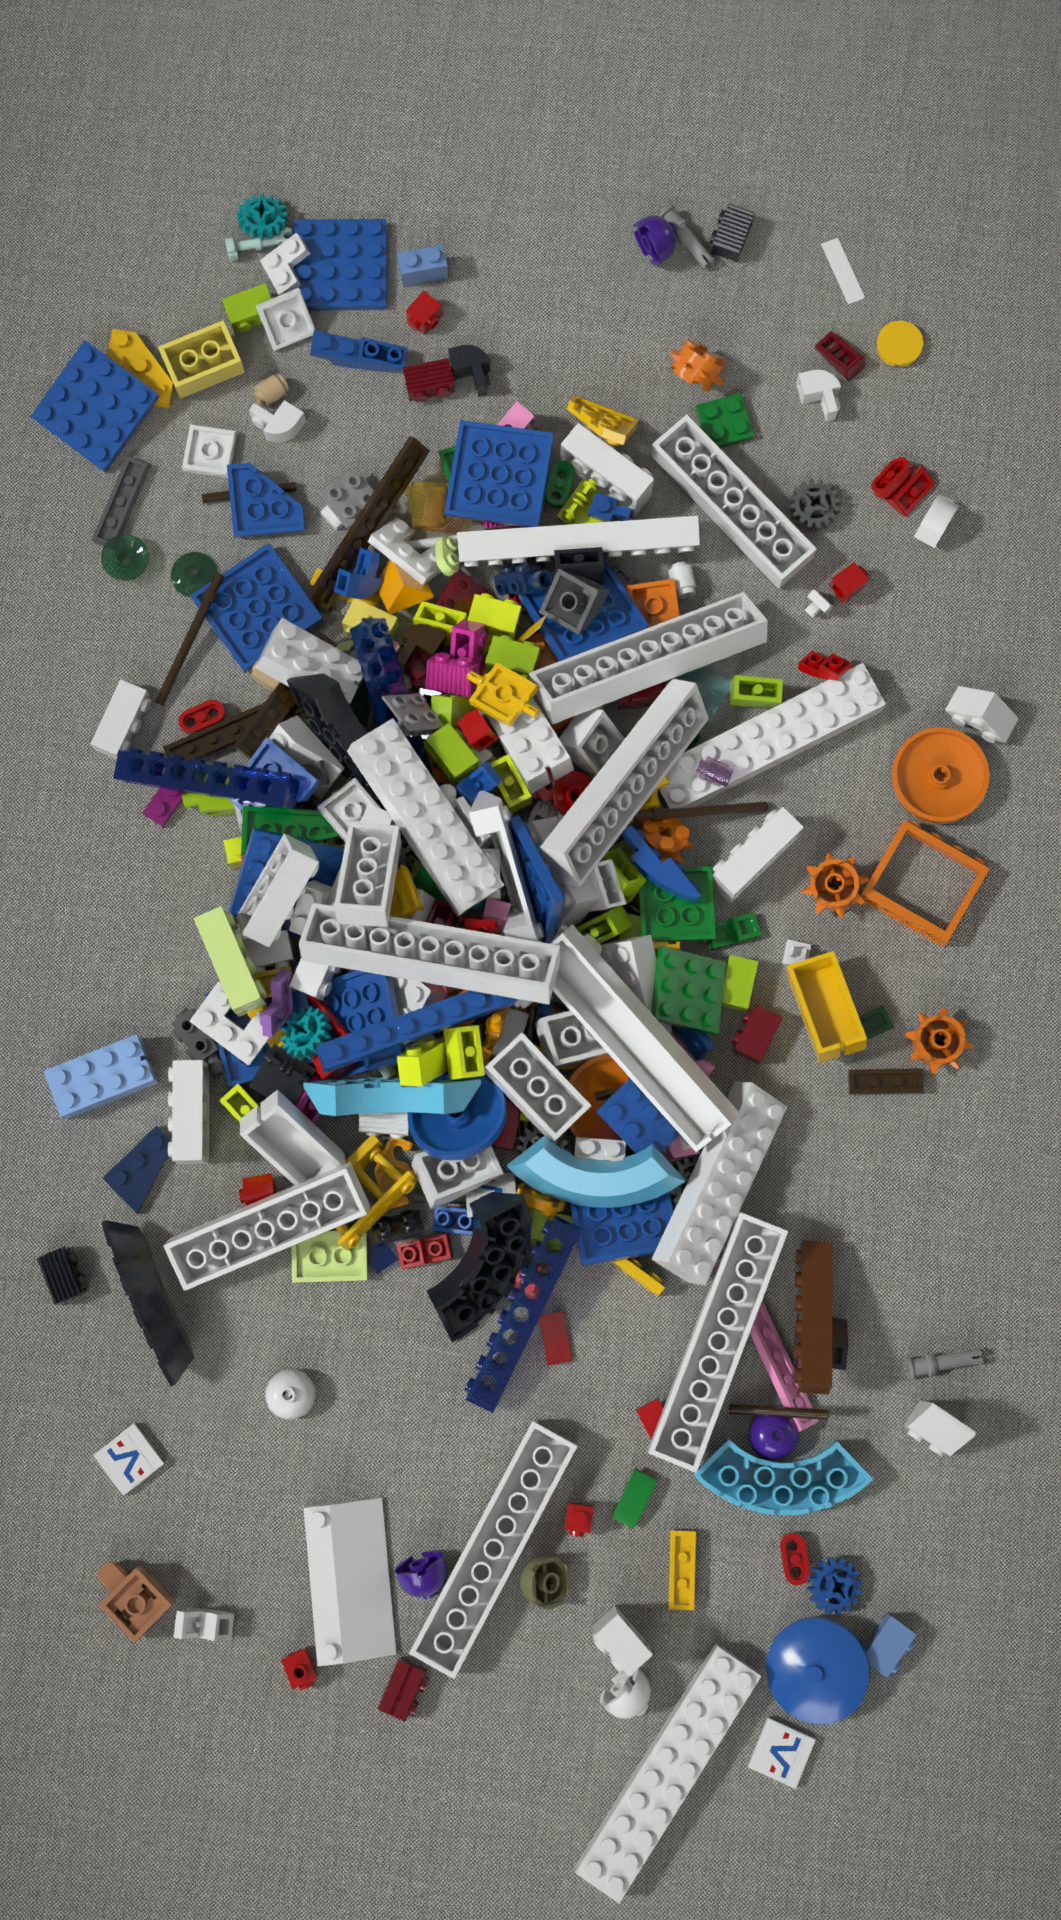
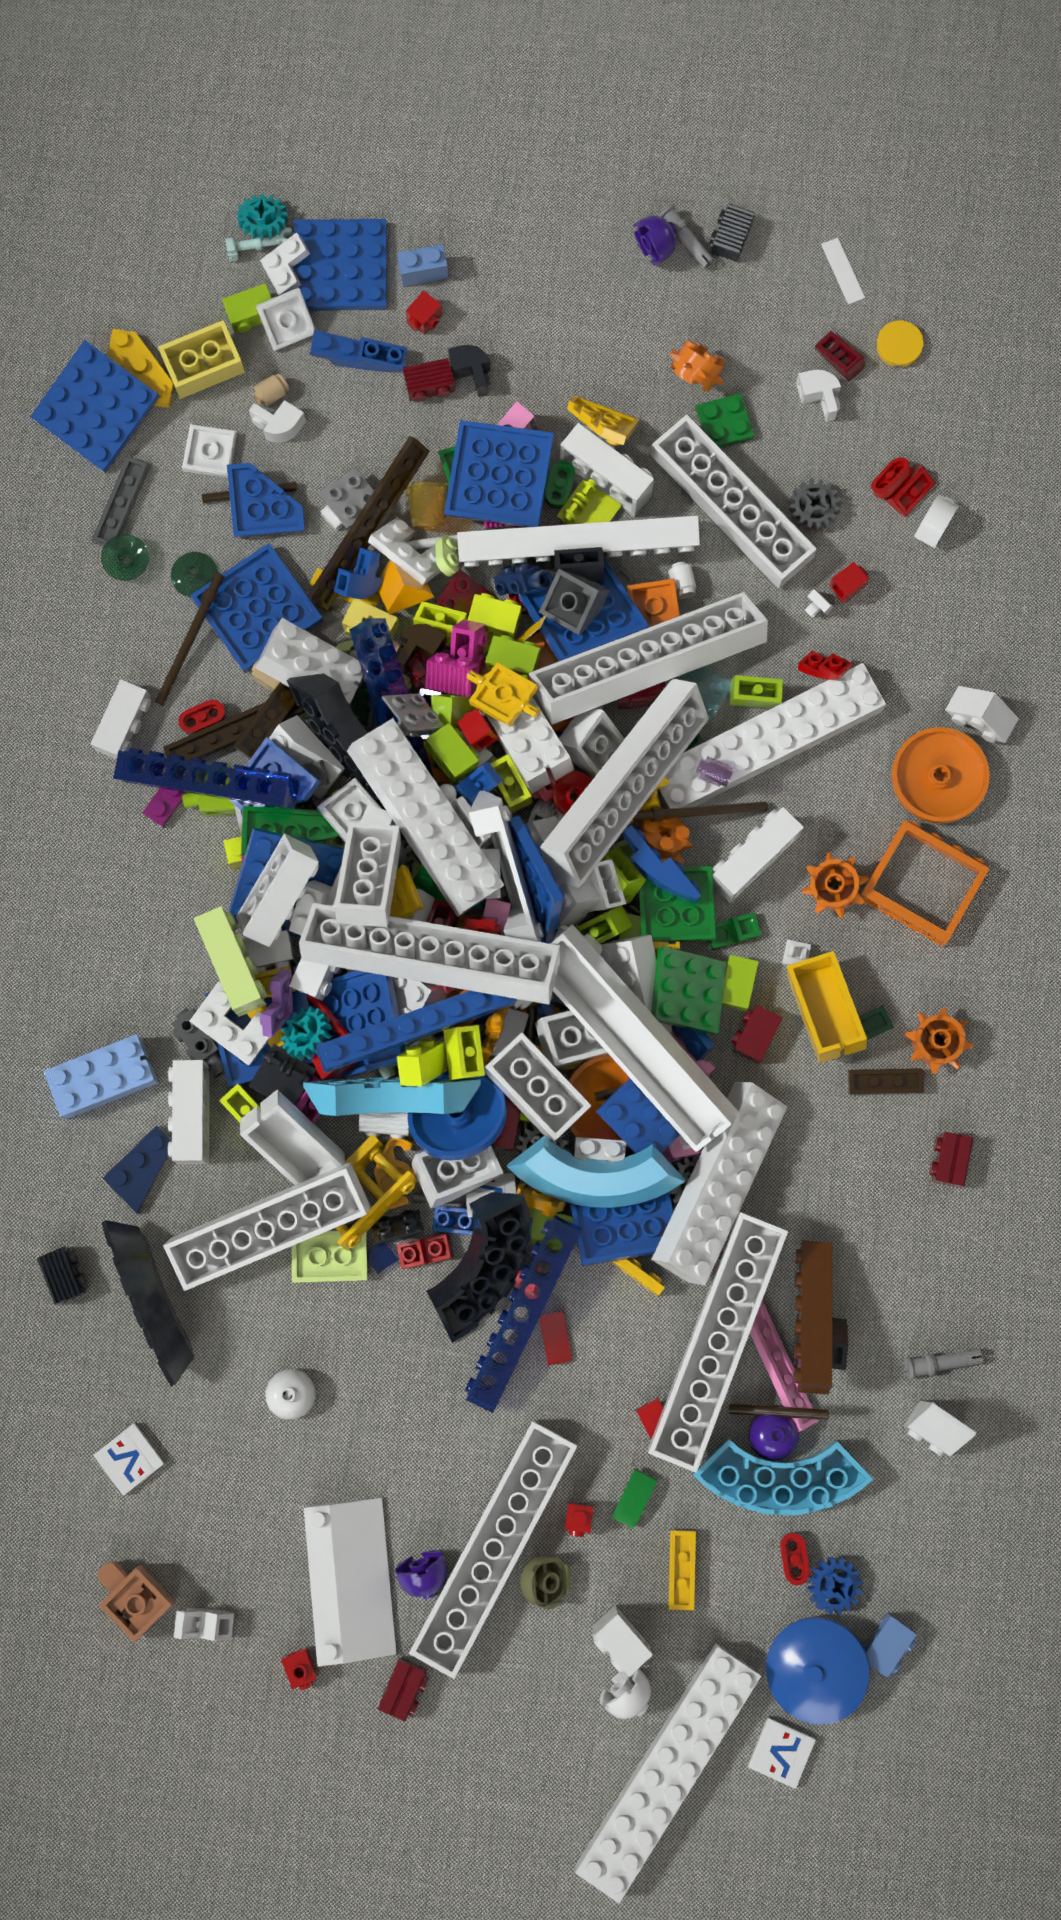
red brick [239,1173,277,1206] -> none
blue plate [588,492,632,522] -> none
none -> dark red brick [929,1132,973,1188]

